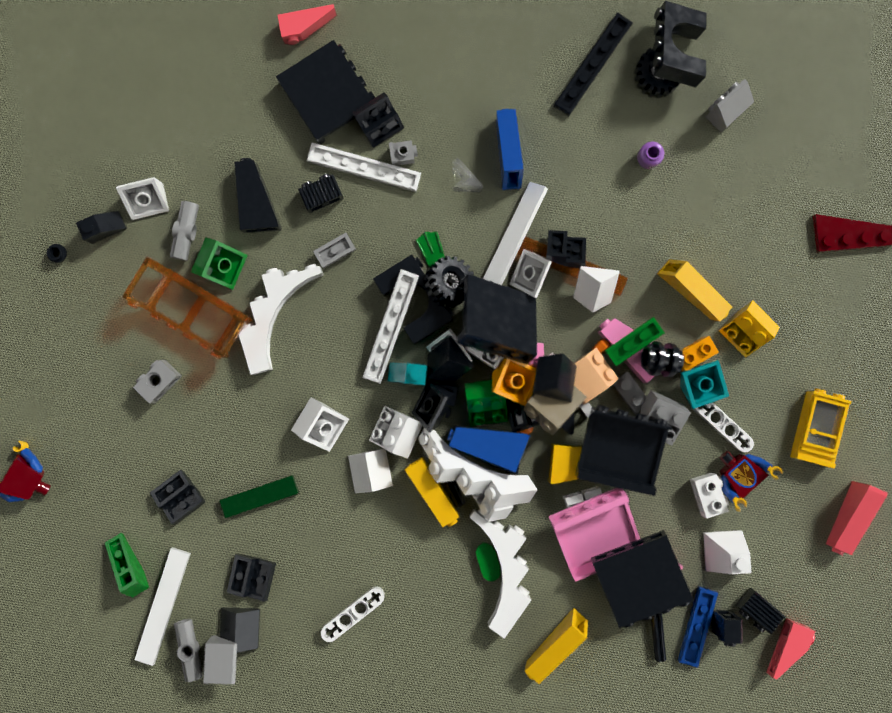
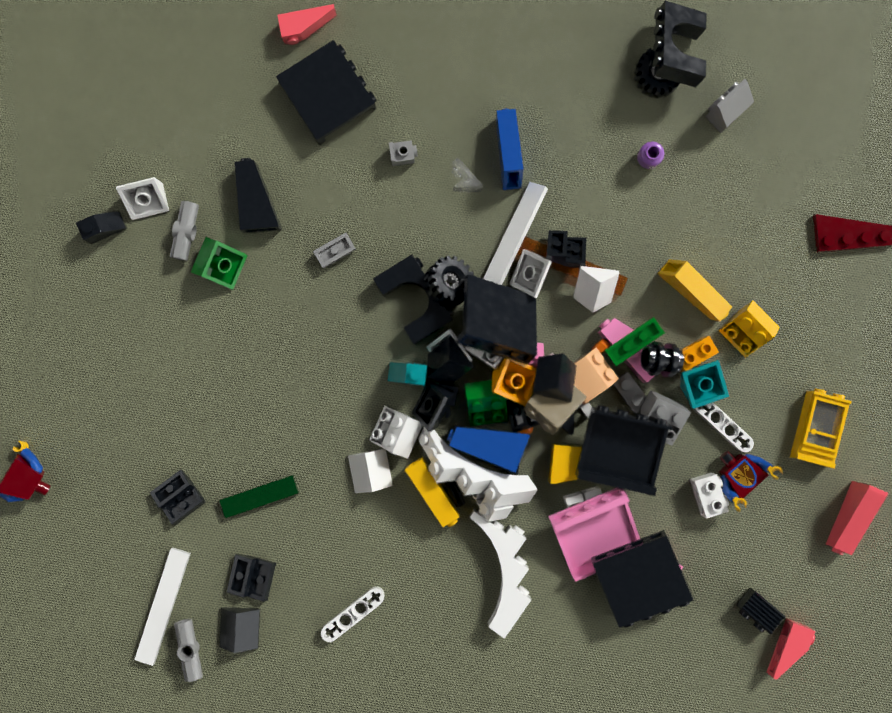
black plate [47,244,67,263] -> none
green slope [105,533,149,598] -> none
clear orange windscreen [122,257,252,359] -> none
light grey brick [133,360,182,404] -> none
light grey slope [203,635,237,684] -> none
white arch [237,264,324,375] -> none
white slope [291,397,349,452] -> none
black brick [298,174,344,213] -> none
white tile [307,143,421,192] -> none
black slope [352,92,405,148] -> none
white tile [362,269,419,384] -> none
green piece [416,232,445,267] -> none
green tile [476,542,501,581] -> none
yellow slope [525,608,588,684] -> none
black tile [554,12,633,116] -> none
black axle [651,613,666,662] -> none
blue tile [678,586,718,668] -> none
white slope [703,530,751,574] -> none
black brick [711,610,743,647] -> none

